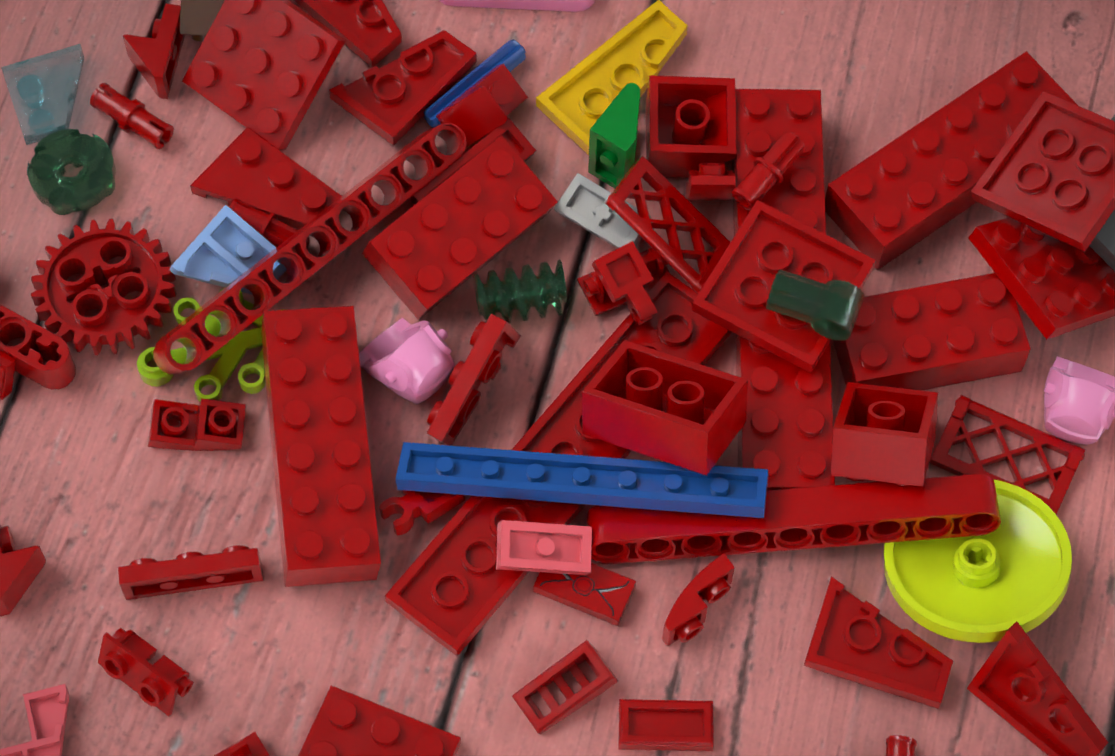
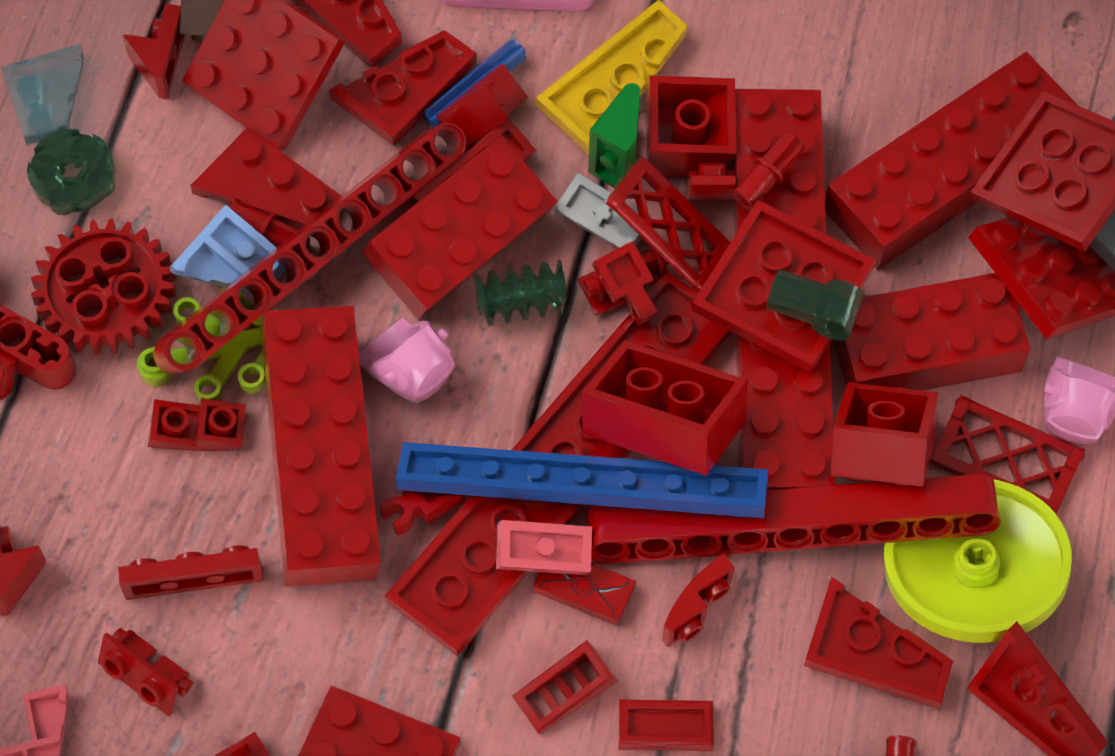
red pin [90,83,174,150] -> none
red wing [427,314,521,446] -> none

